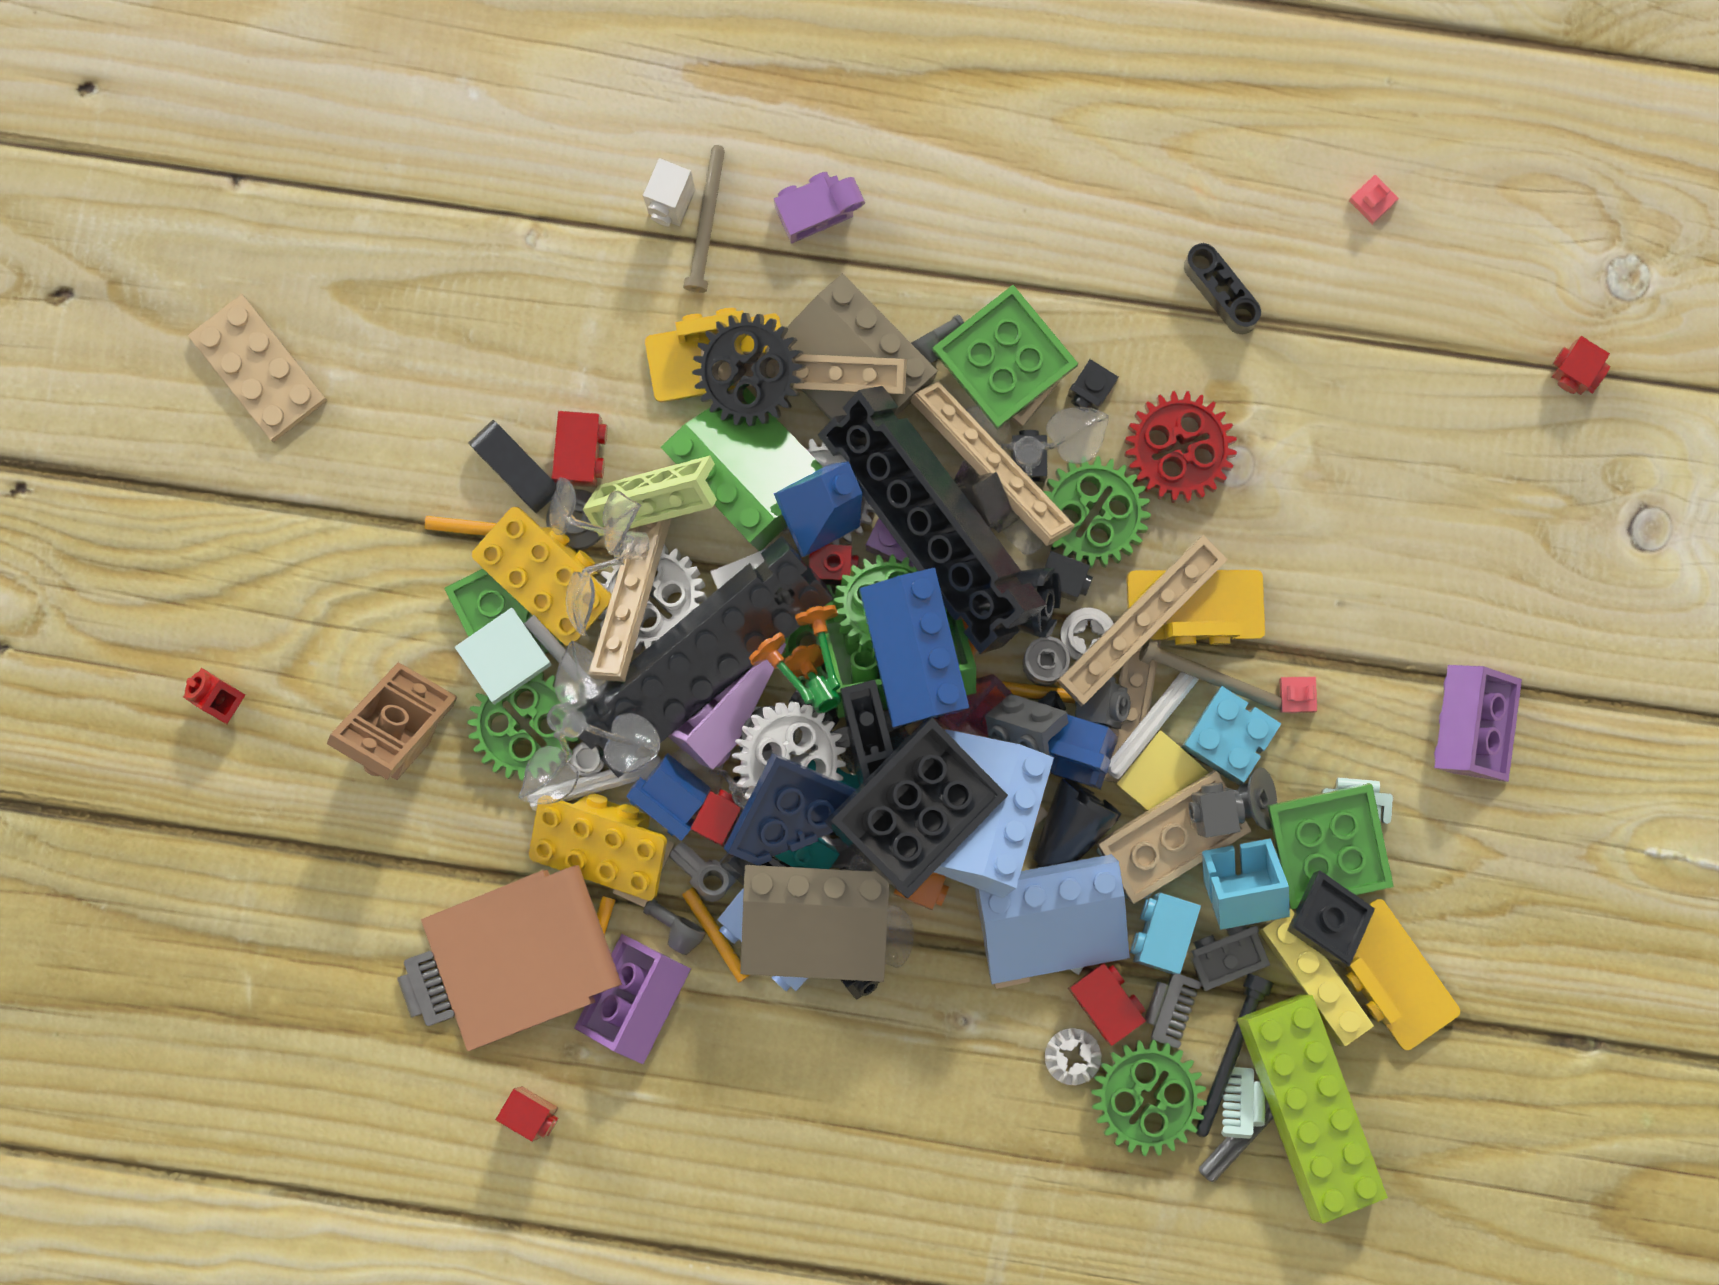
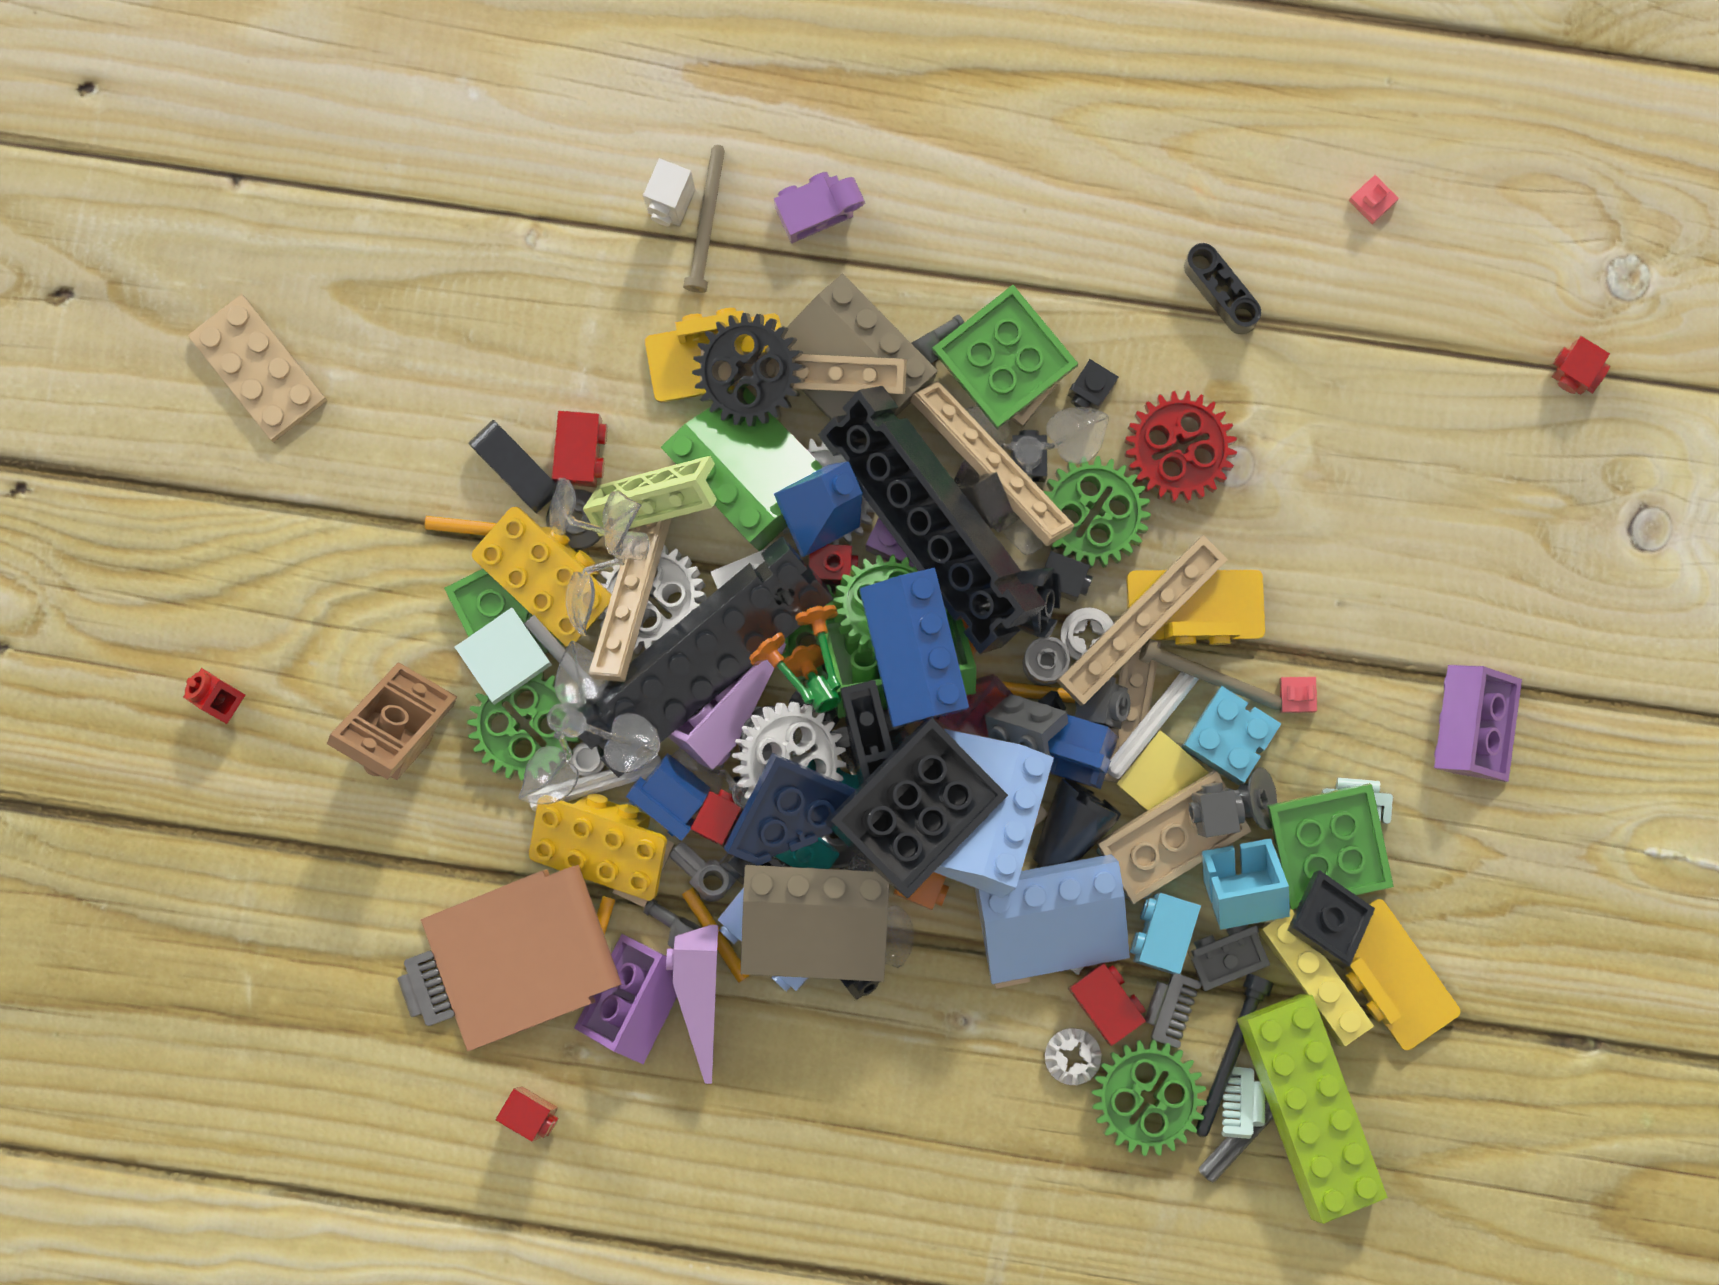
none -> lavender wedge [666,925,718,1084]

